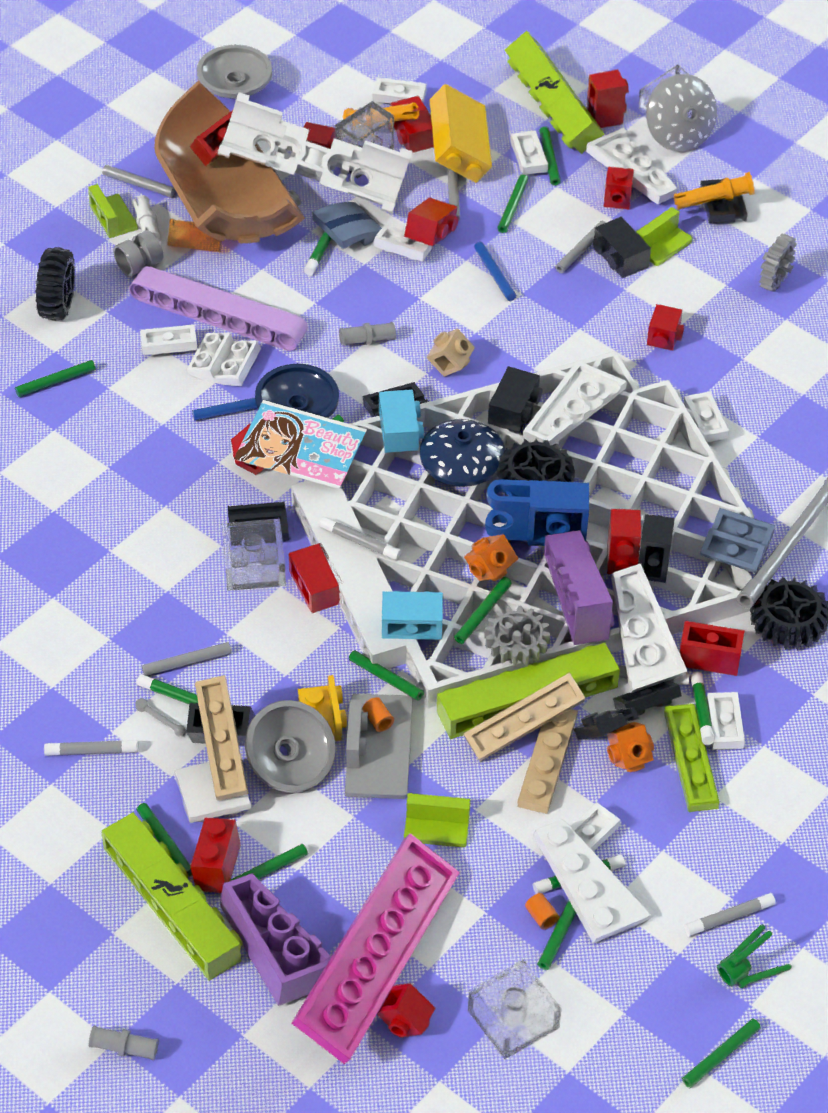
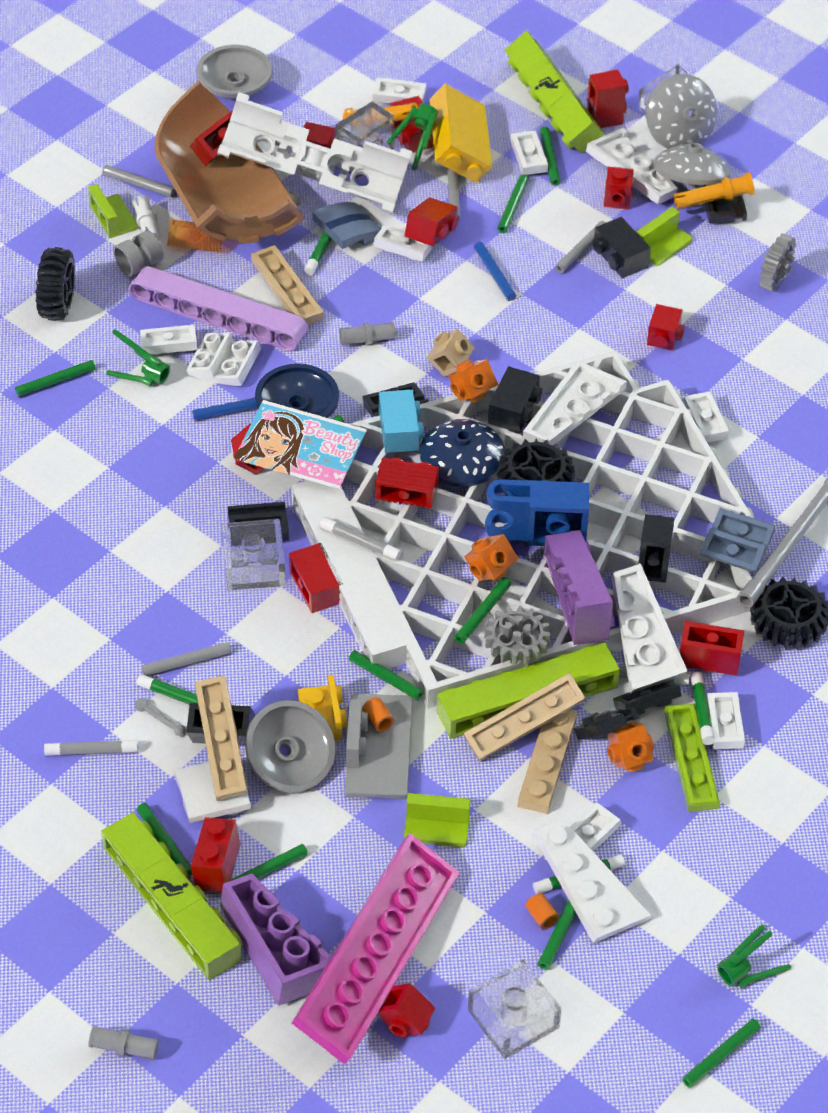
medium azure brick [382,591,443,640] -> none
red brick [607,509,641,574] -> none
light grey bar [684,893,776,937] -> none
none -> green plant [106,329,170,387]
none -> tan plate [251,245,324,325]
none -> red brick [375,457,439,509]
none -> green plant [387,103,439,170]
none -> orange brick [448,359,499,403]
none -> light grey dish [654,143,731,185]

